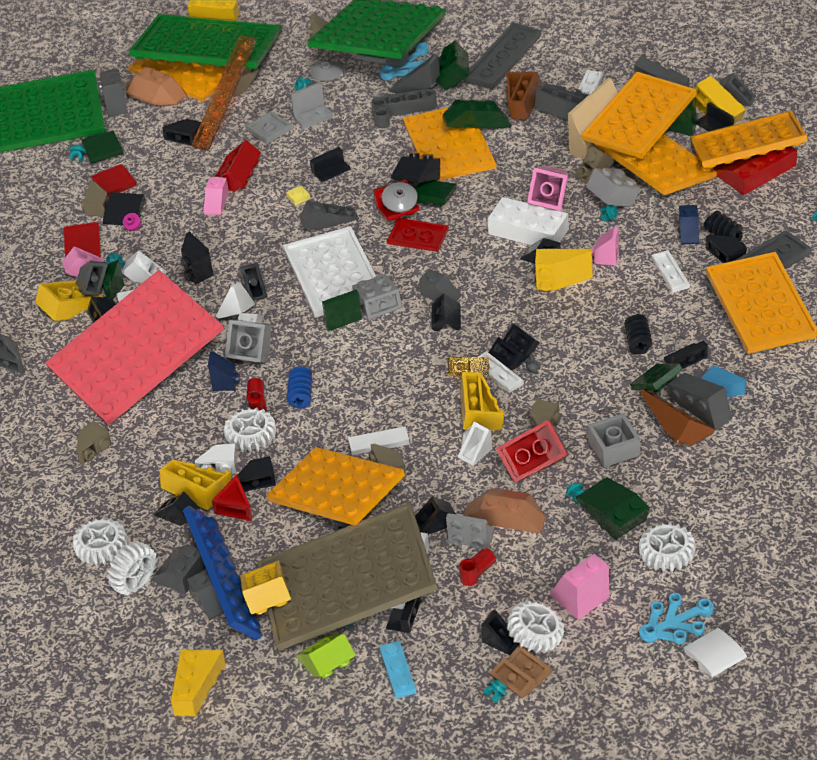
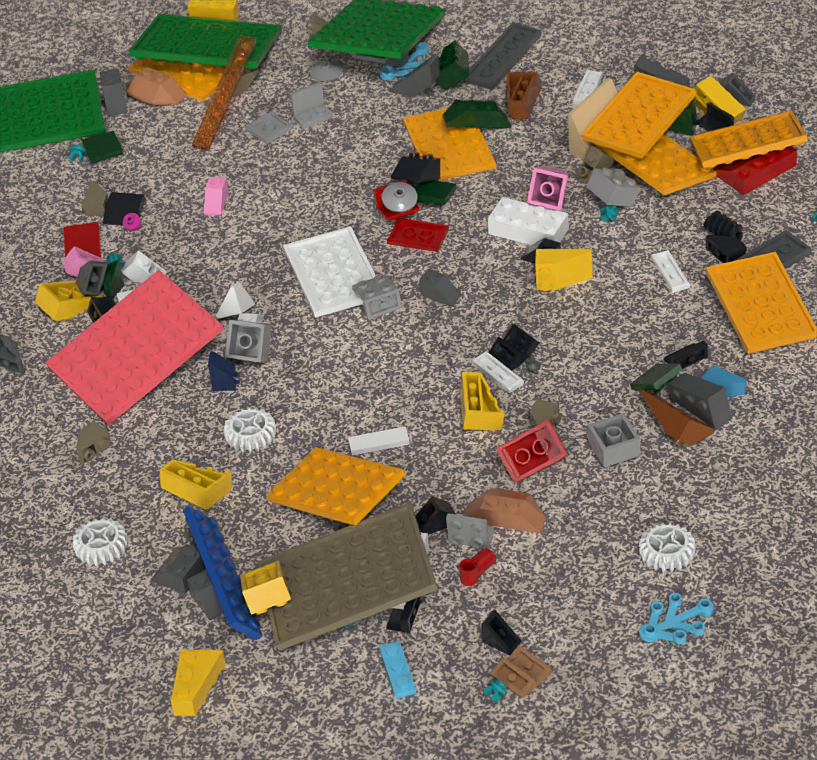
red tile [91,163,137,197] -> none
white gear [107,541,158,596] -> none
black slope [154,491,200,526] -> none
black slope [162,119,203,146] -> none
black slope [181,231,214,285] -> none
white slope [195,443,237,473] -> none
red slope [212,474,253,521] -> none
red slope [215,140,261,192] -> none
black slope [237,456,276,492] -> none
black slope [238,262,268,301] -> none
red piece [246,378,267,412] -> none
light yellow plate [286,186,310,205] -> none
blue piece [287,366,312,408] -> none
teal plate [294,77,312,91] -> none
lime slope [295,633,356,679] -> none
dark grey slope [299,201,359,230] -> none
black panel [310,147,351,182] -> none
dark green tile [322,290,362,332] -> none
dark tan slope [369,443,406,479] -> none
dark grey beam [371,89,437,128] -> none
black panel [432,294,461,331] -> none
clear yellow slope [448,356,490,377] -> none
white slope [458,422,492,466] -> none
white gear [507,600,564,654] -> none
dark grey wedge [535,84,589,120] -> none
bright pink slope [550,554,610,620] -> none
teal plate [565,482,584,504] -> none
dark green slope [576,477,650,540] -> none
bright pink slope [592,227,619,265] -> none
black piece [624,314,652,355] -> none
dark blue slope [679,205,699,245] -> none
white slope [684,628,747,677] -> none

